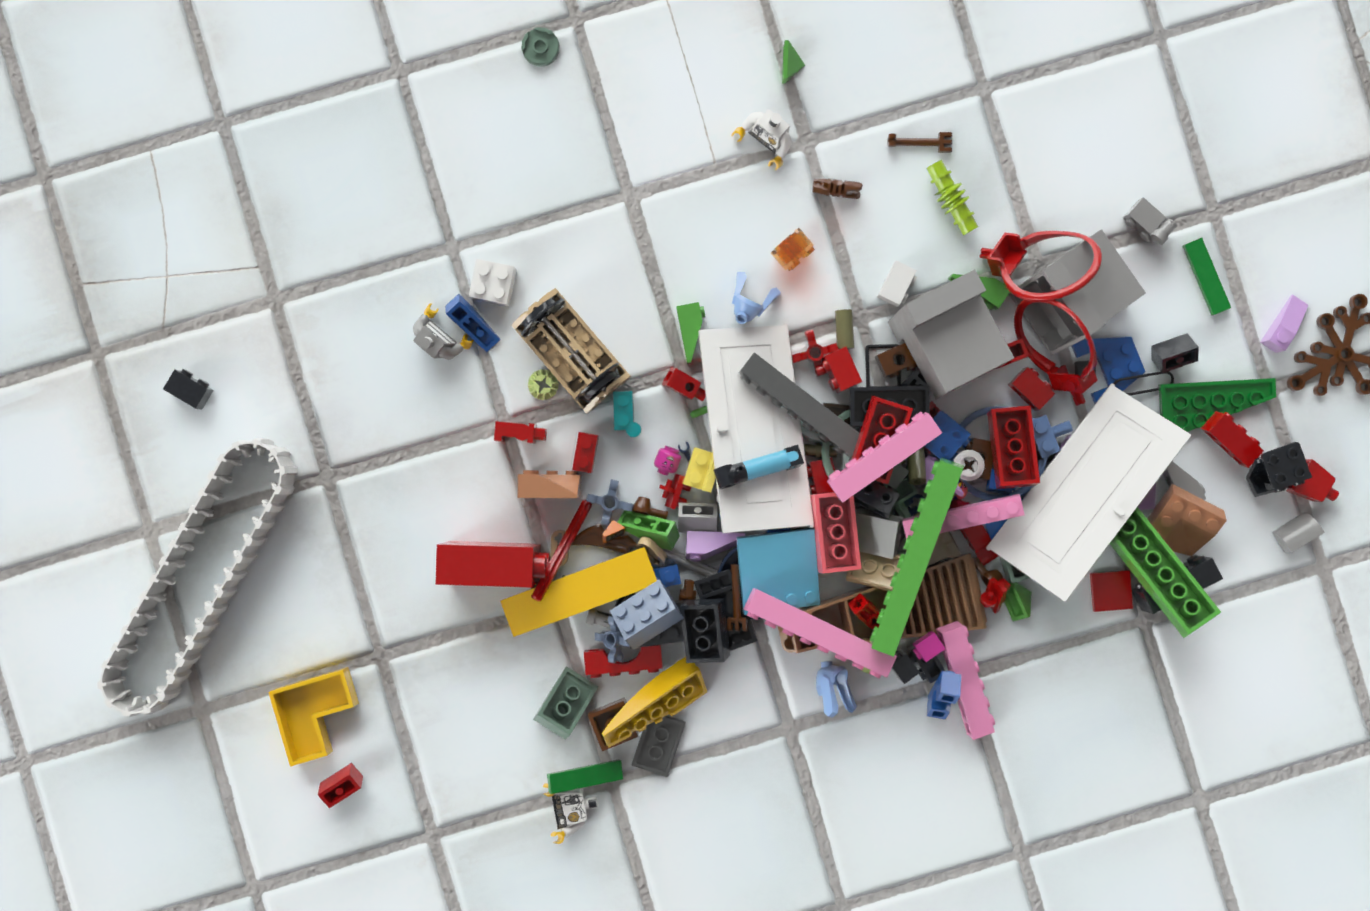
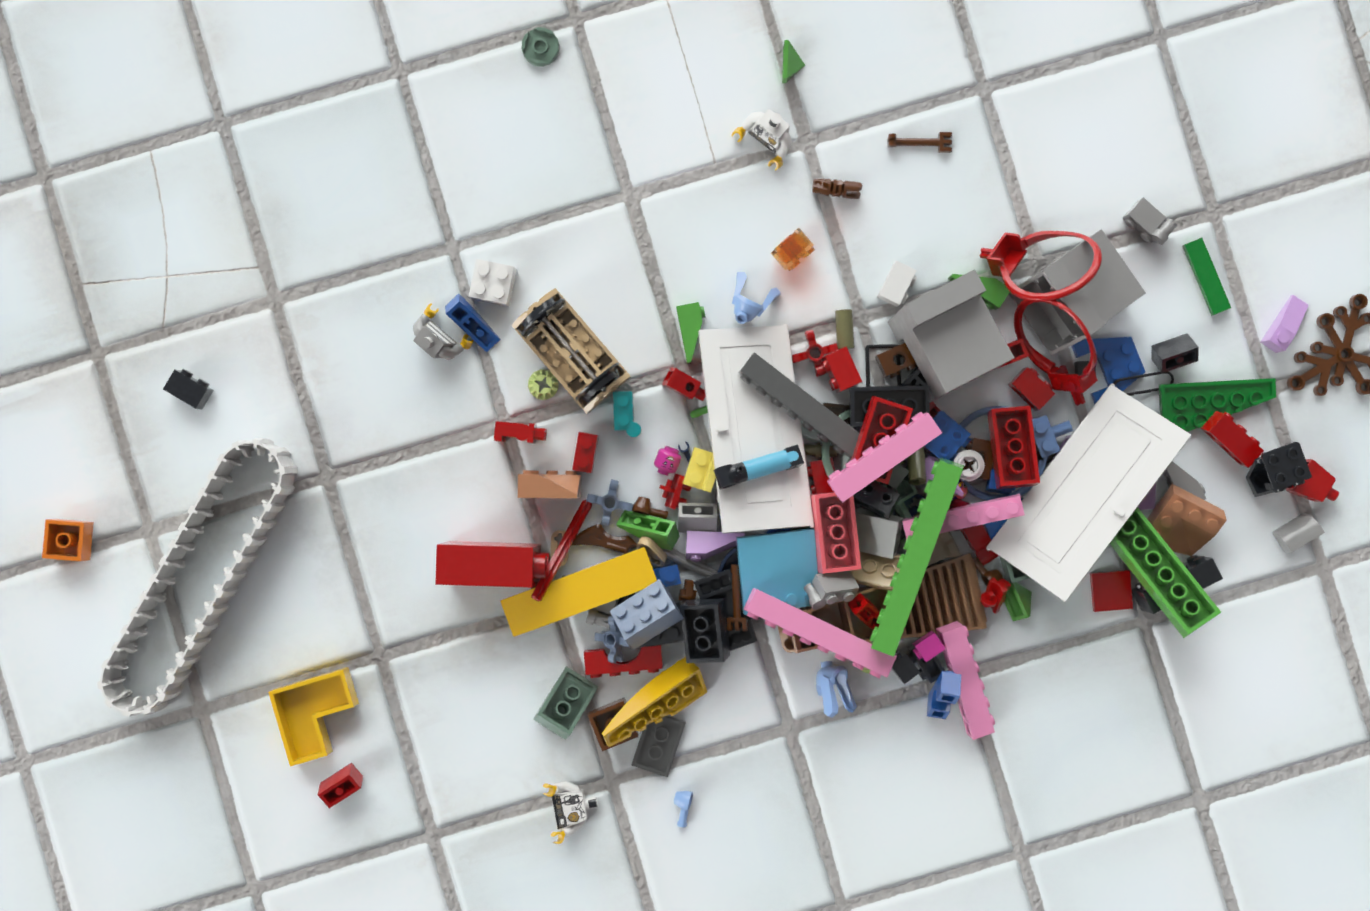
green tile [547,759,623,794] -> none
orange slope [602,520,625,543] -> none
lime piece [926,160,978,235] -> none
none -> orange brick [42,519,94,561]
none -> light blue bar [674,791,693,827]
none -> light grey hinge [804,571,859,610]

